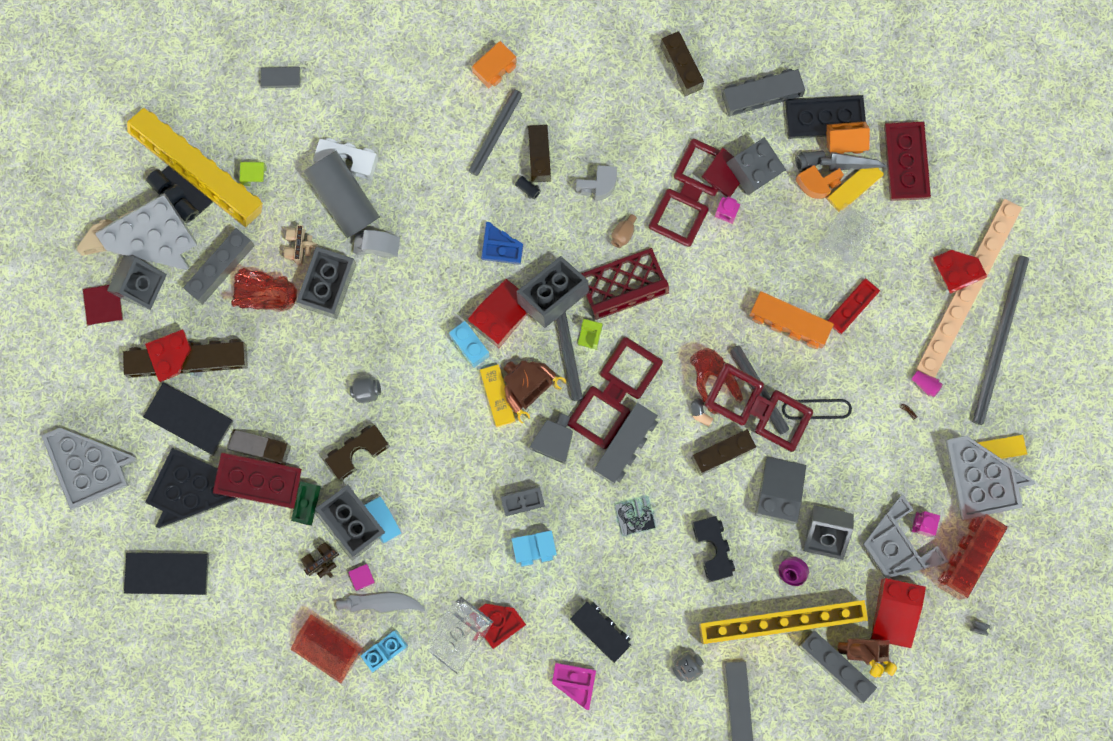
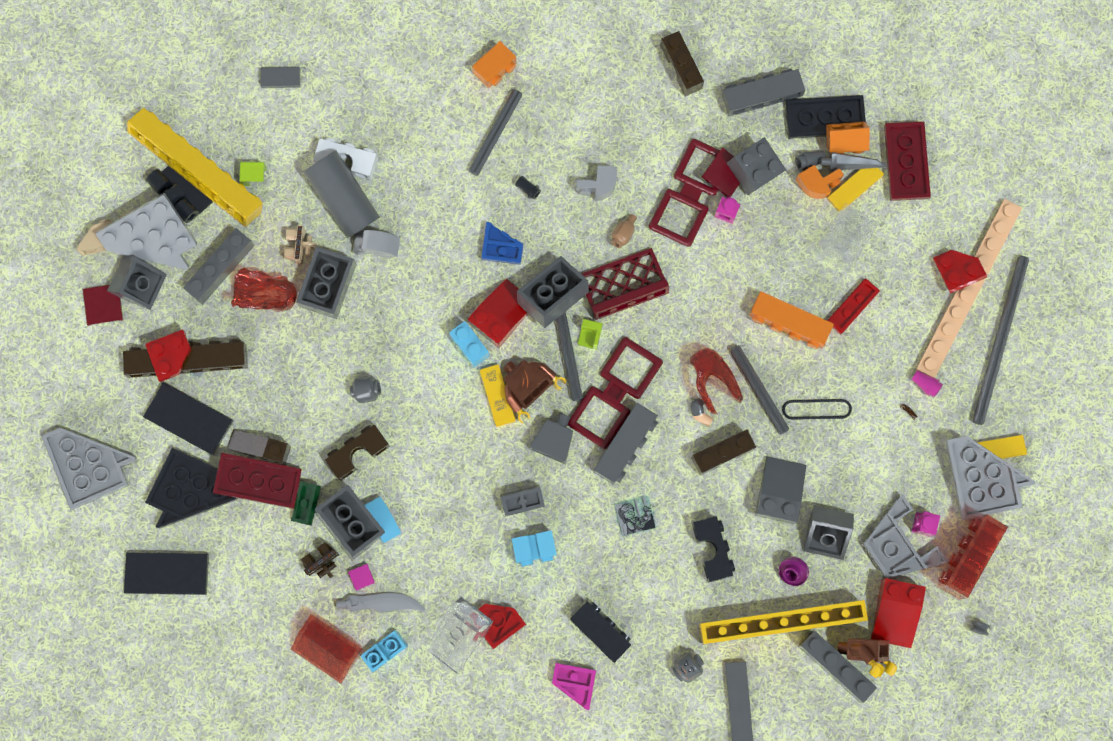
dark brown slope [528,125,551,183] -> none
dark red bar [705,363,813,452] -> none

